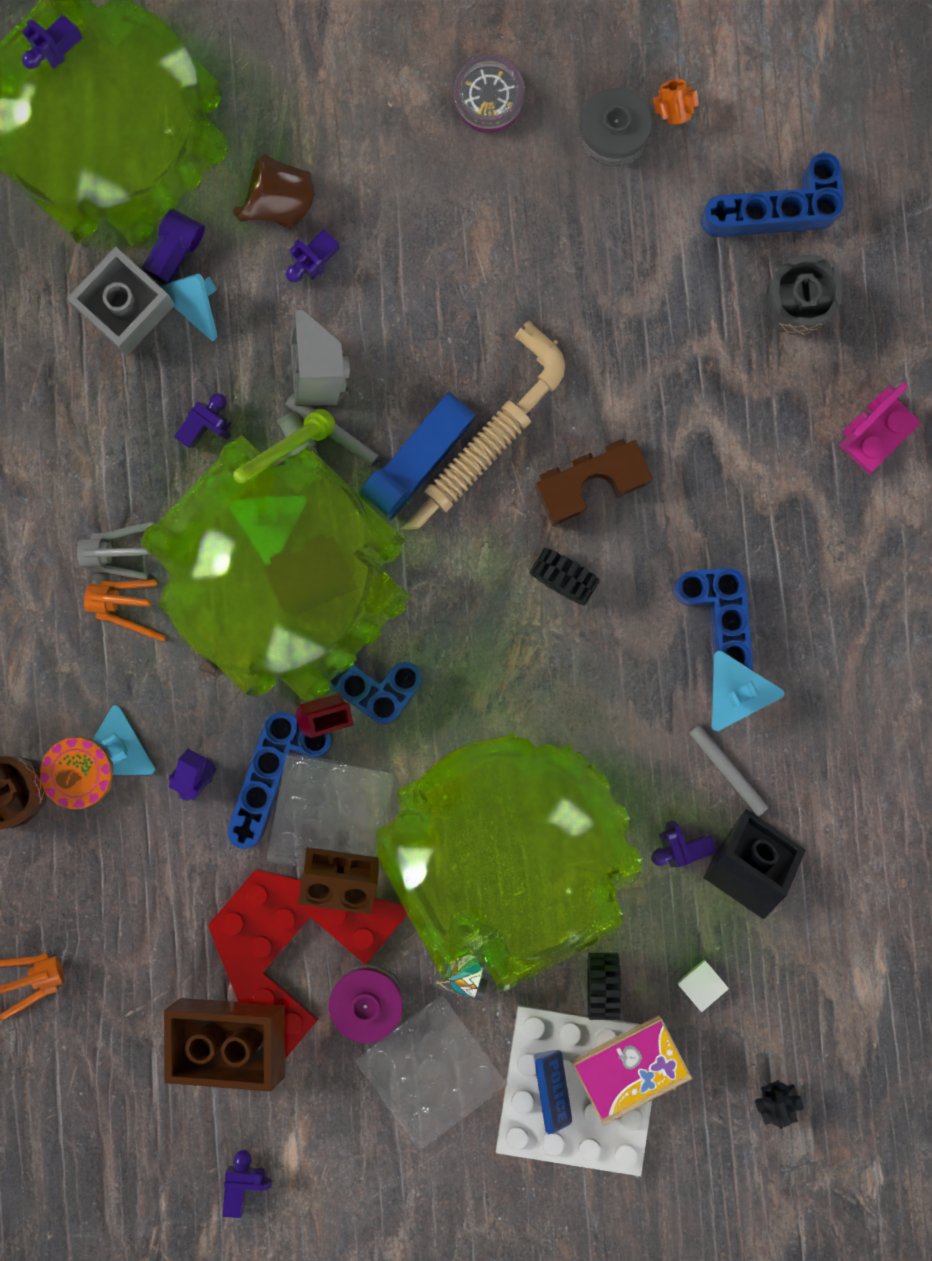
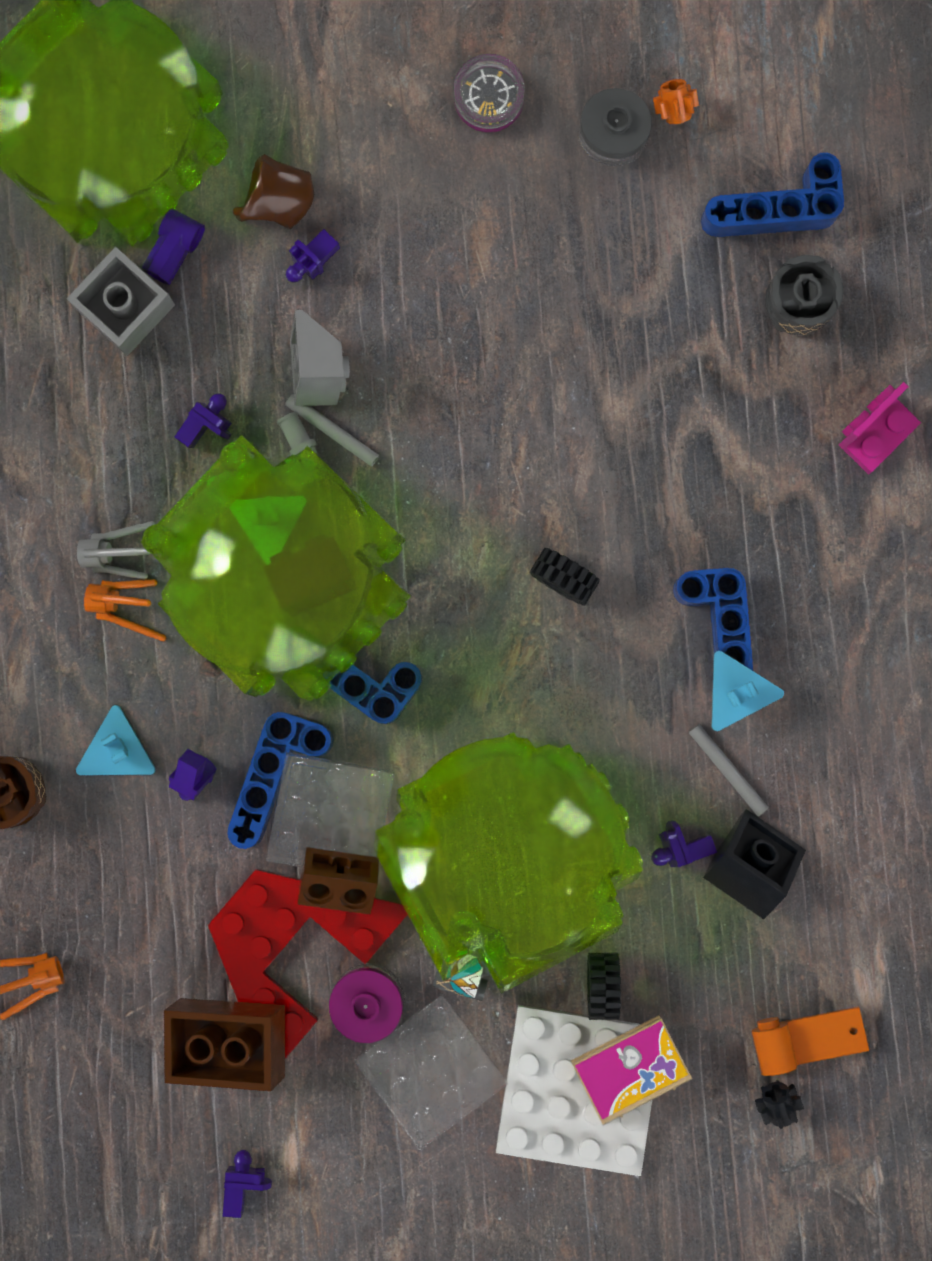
dark purple piece [21,15,83,69] -> none
orange tile [40,737,114,809] -> none
medium azure piece [160,274,218,341] -> none
lime piece [233,409,335,483] -> none
dark red piece [295,693,354,738] -> none
blue beam [359,392,477,521] -> none
tan piece [400,320,565,530] -> none
slope [534,1050,572,1134] -> none
reddish brown arch [535,439,653,527] -> none
white tile [677,959,729,1012] -> none
none -> orange door [751,1006,870,1076]

